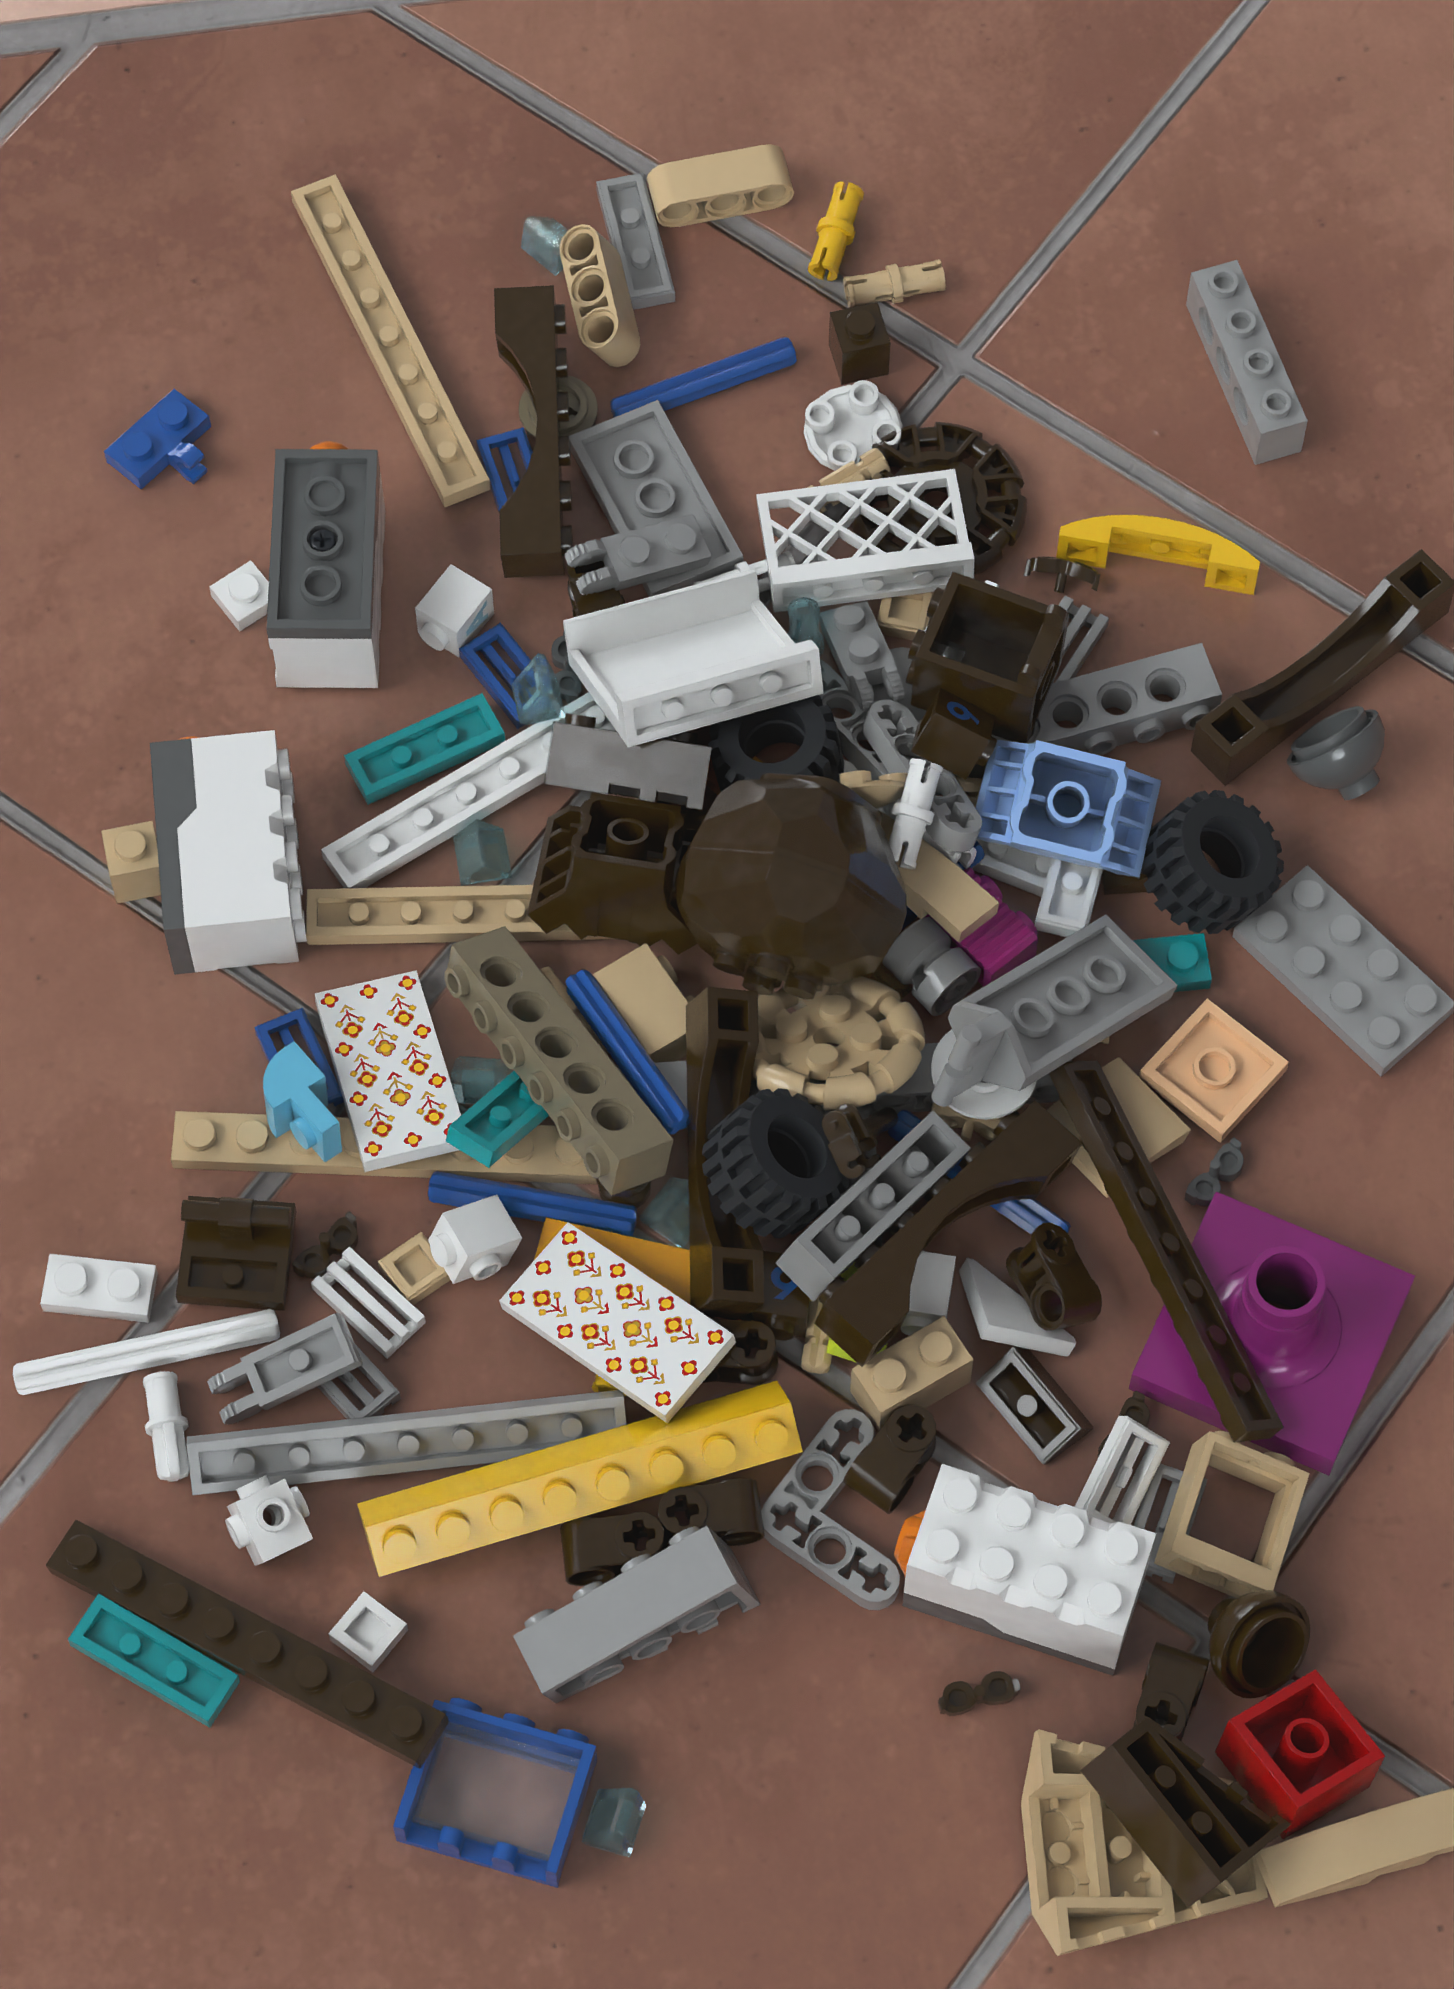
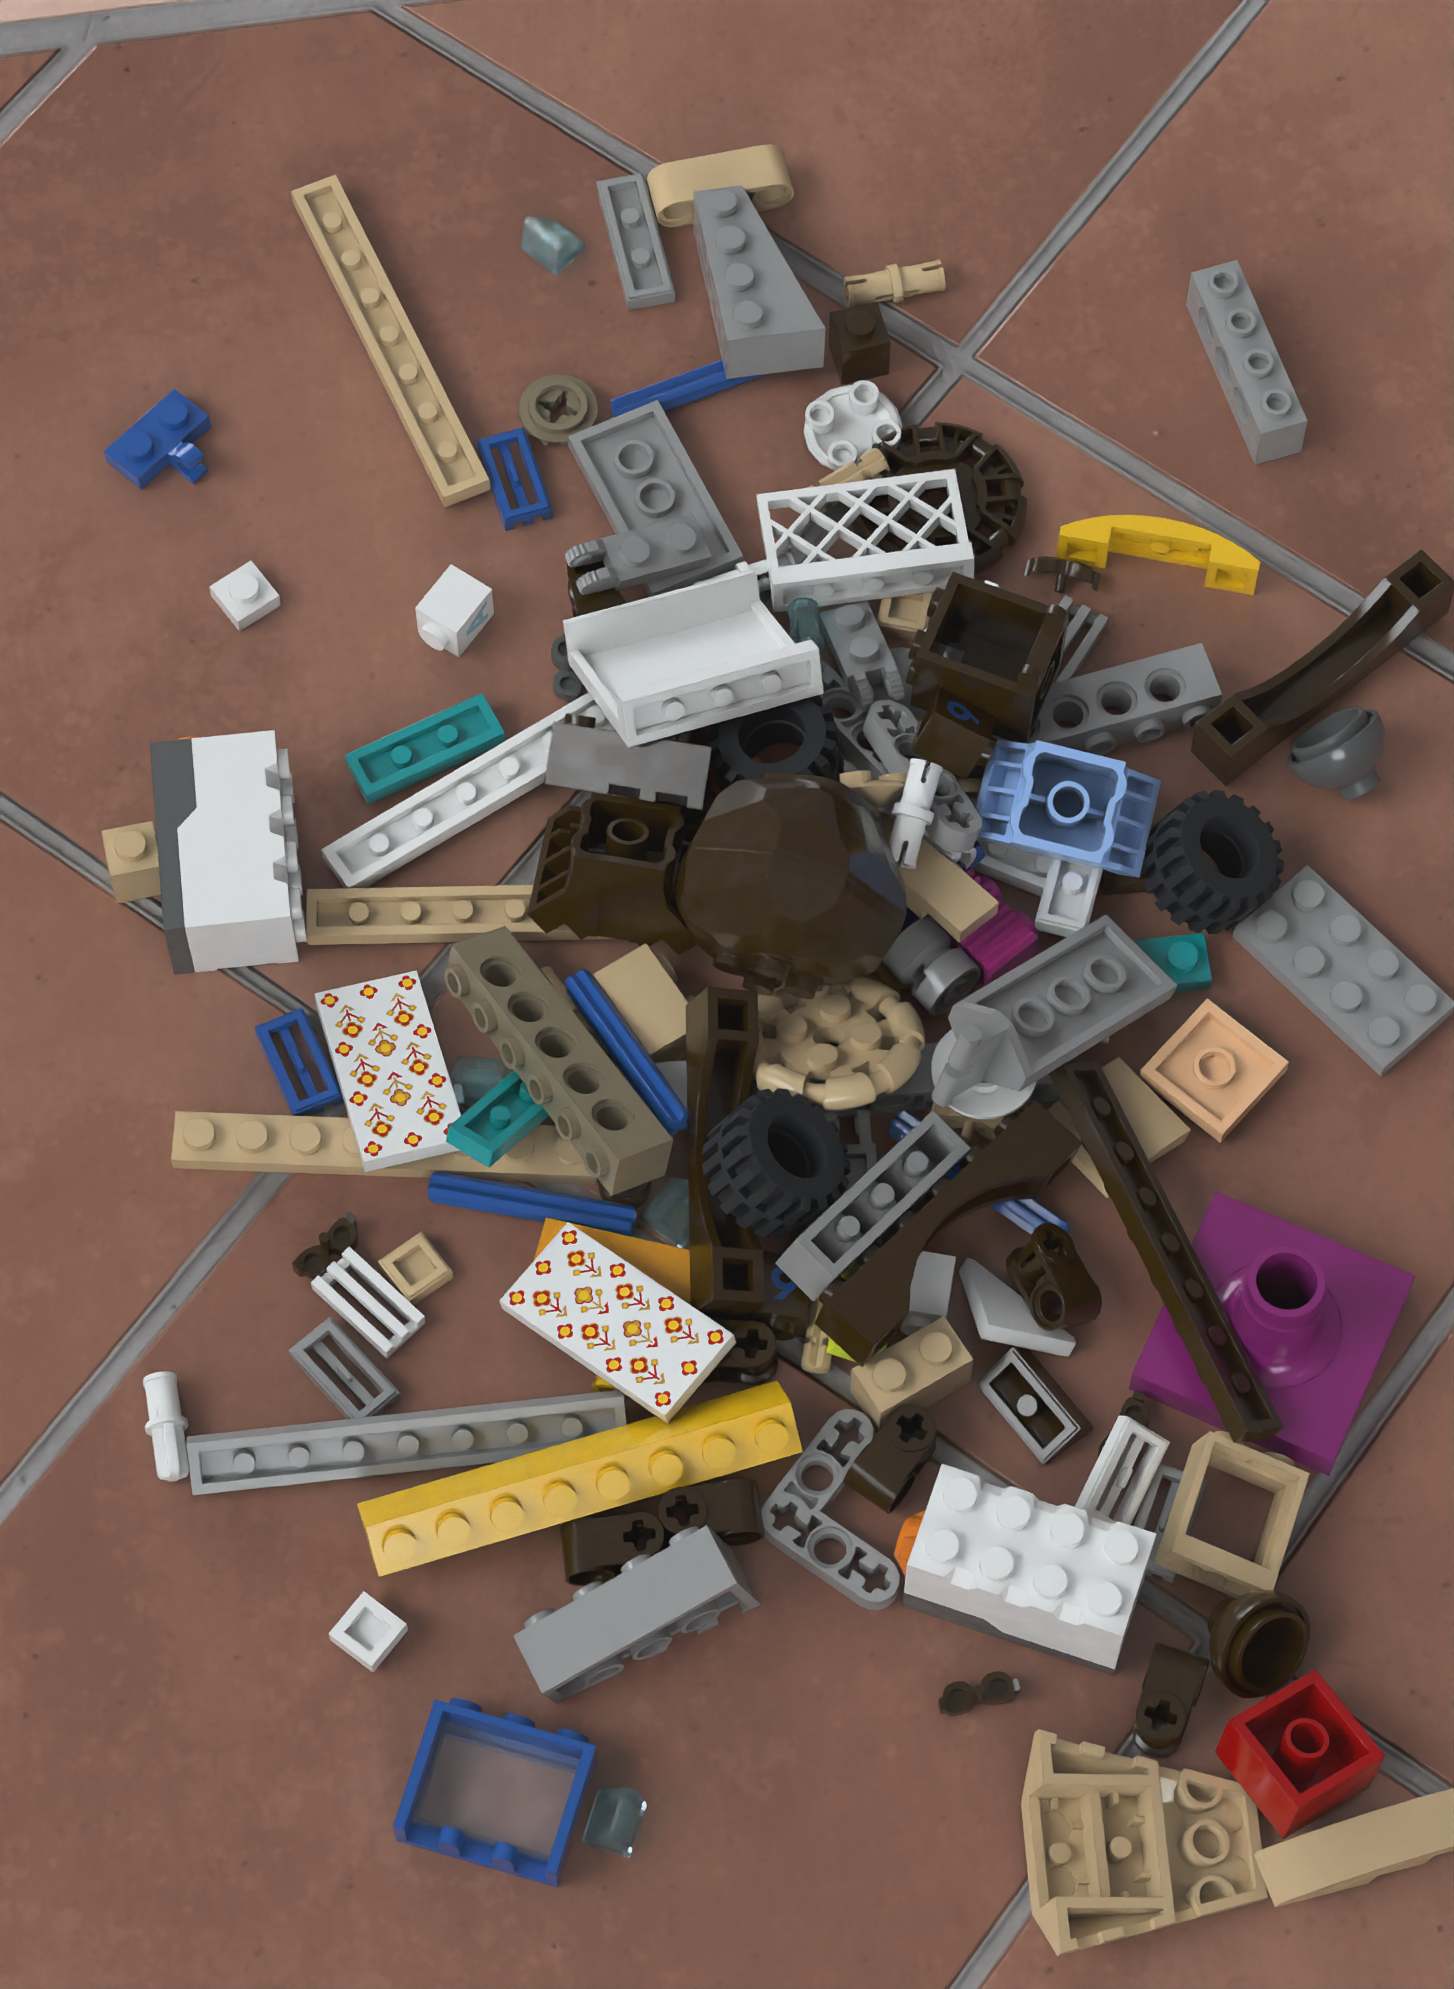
white axle [13,1309,280,1395] -> none
white plate [40,1254,158,1323] -> none
dark brown plate [46,1520,449,1769] -> none
teal plate [68,1593,240,1728] -> none
dark brown plate [176,1196,297,1311] -> none
light grey hinge [207,1313,363,1425] -> none
white brick [225,1475,313,1566] -> none
medium azure brick [263,1041,342,1162] -> none
dark grey piece [266,441,385,688] -> none
white brick [428,1194,522,1284] -> none
clear light blue slope [453,819,512,886] -> none
blue tile [459,622,559,729] -> none
dark brown arch [494,285,573,578] -> none
clear light blue slope [511,653,565,725] -> none
tan beam [559,224,640,367] -> none
yellow pin [808,182,864,281] -> none
dark brown piece [822,1103,898,1179] -> none
dark brown wedge [1080,1716,1291,1907] -> none
dark grey piece [1185,1137,1244,1206] -> none
none -> light grey wedge [693,186,826,379]

